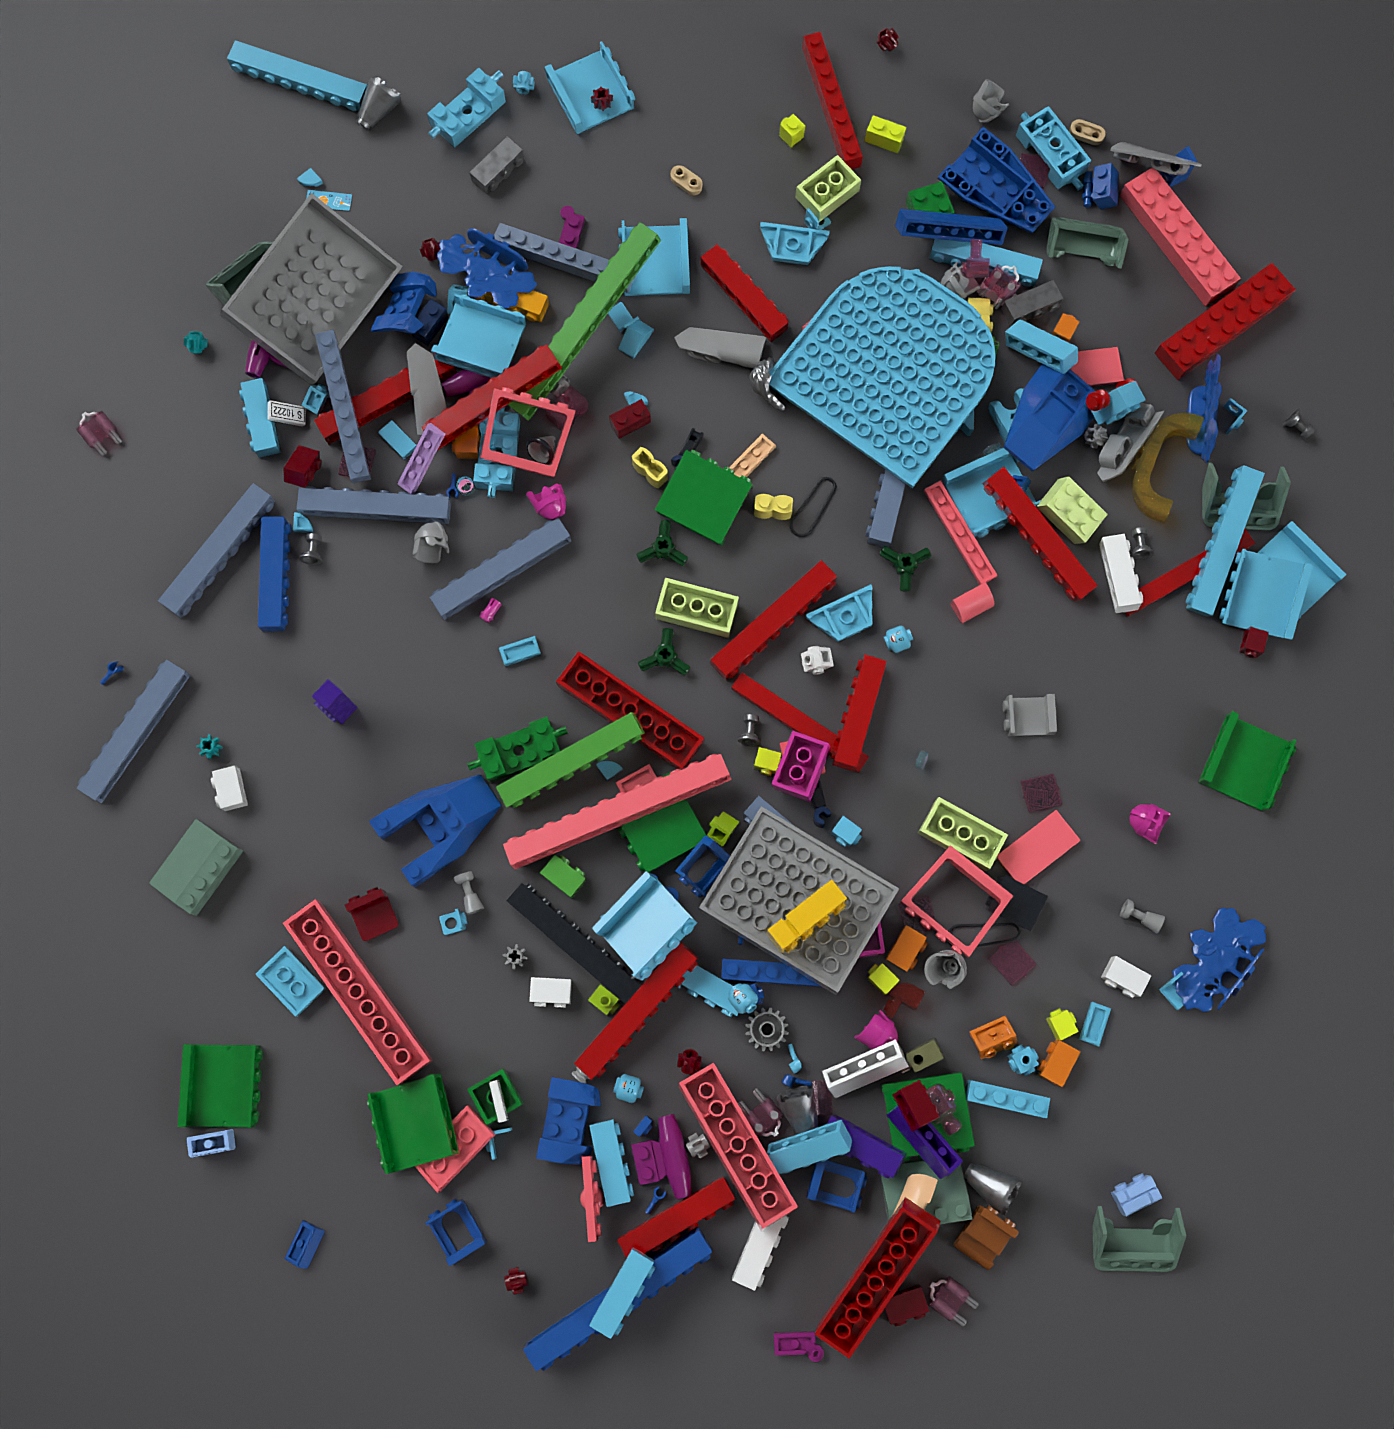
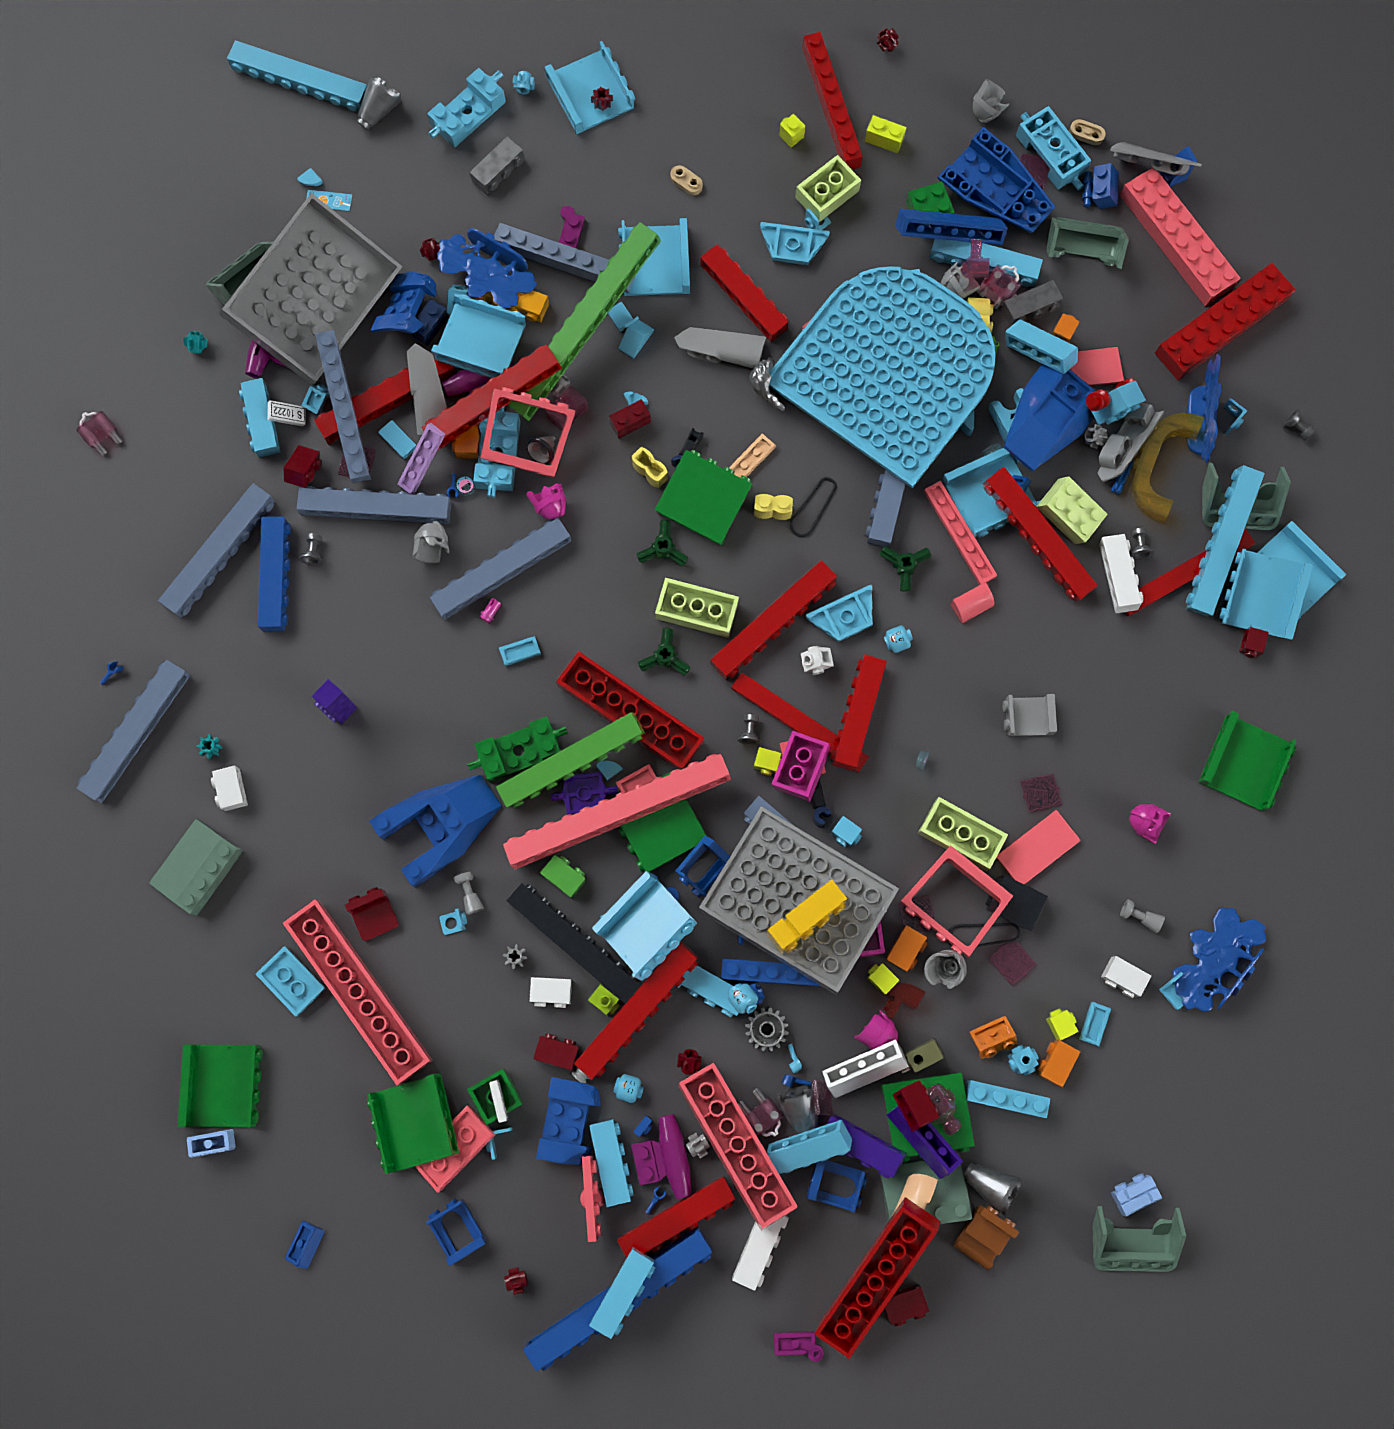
medium azure tile [293,512,313,533] -> none
lime brick [707,811,739,846] -> none
clear pink piece [929,1276,979,1326] -> none
none -> dark red brick [533,1033,579,1070]
none -> dark purple plate [551,772,617,815]
none -> blue axle [1111,461,1134,495]

